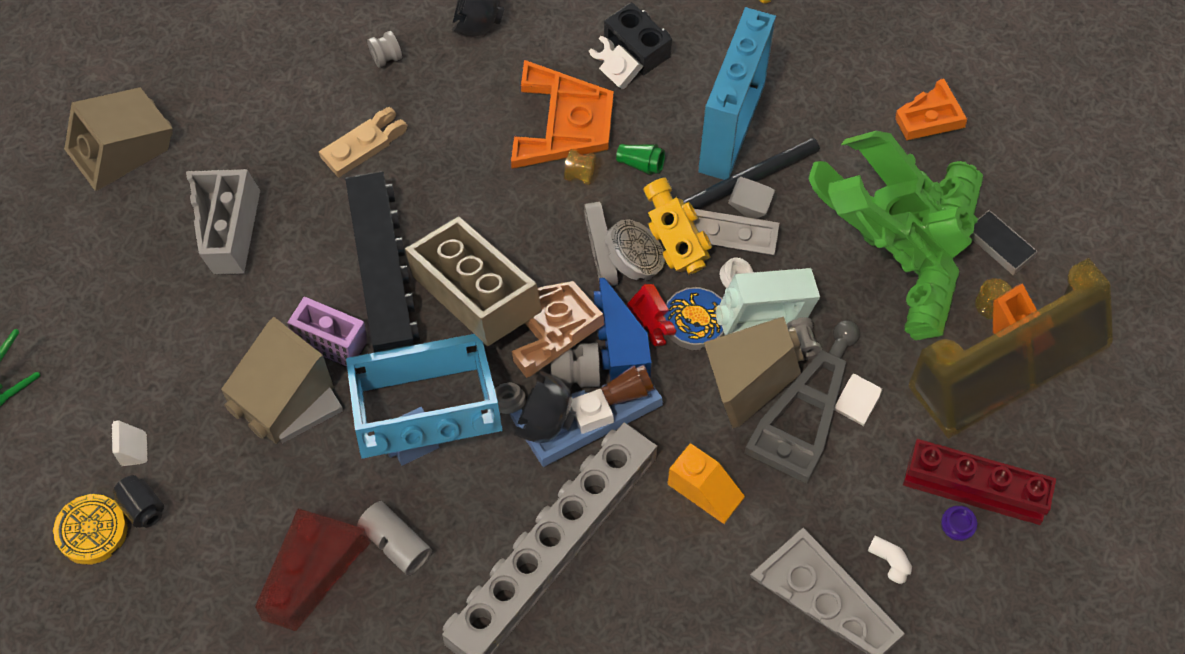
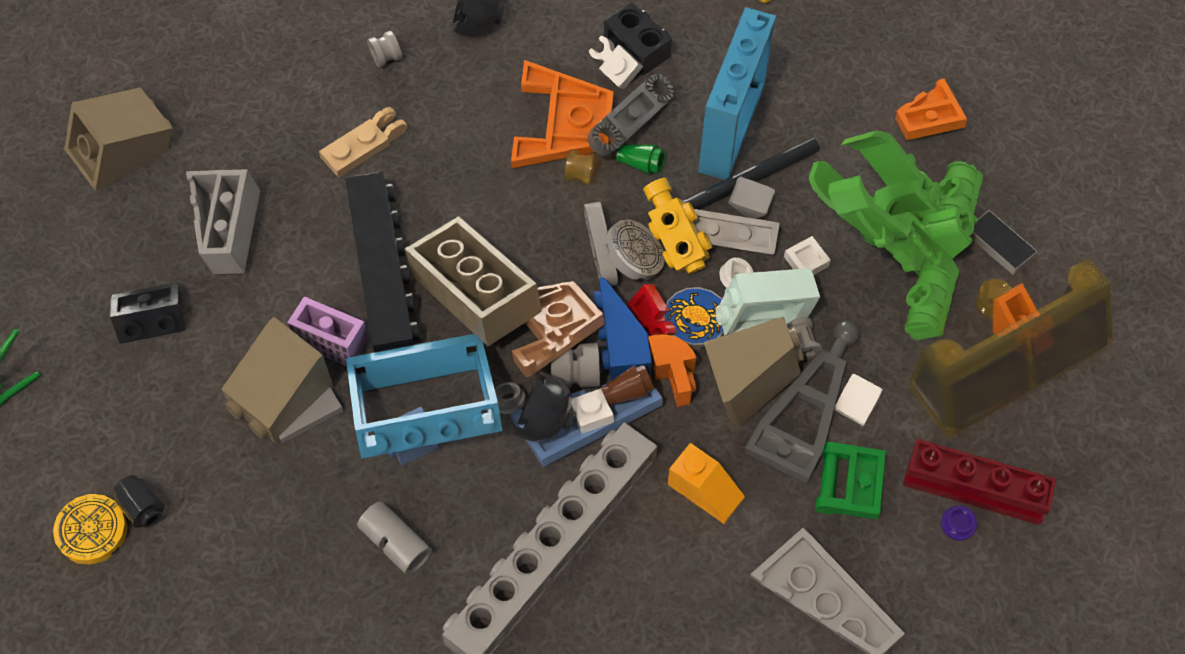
white slope [112,421,147,466] -> none
clear red wedge [255,508,370,631] -> none
white arm [868,535,912,584] -> none
none -> black bracket [110,282,185,344]
none -> dark grey plate [588,74,674,156]
none -> orange brick [648,334,696,407]
none -> white plate [784,236,831,275]
none -> green plate [815,442,886,520]

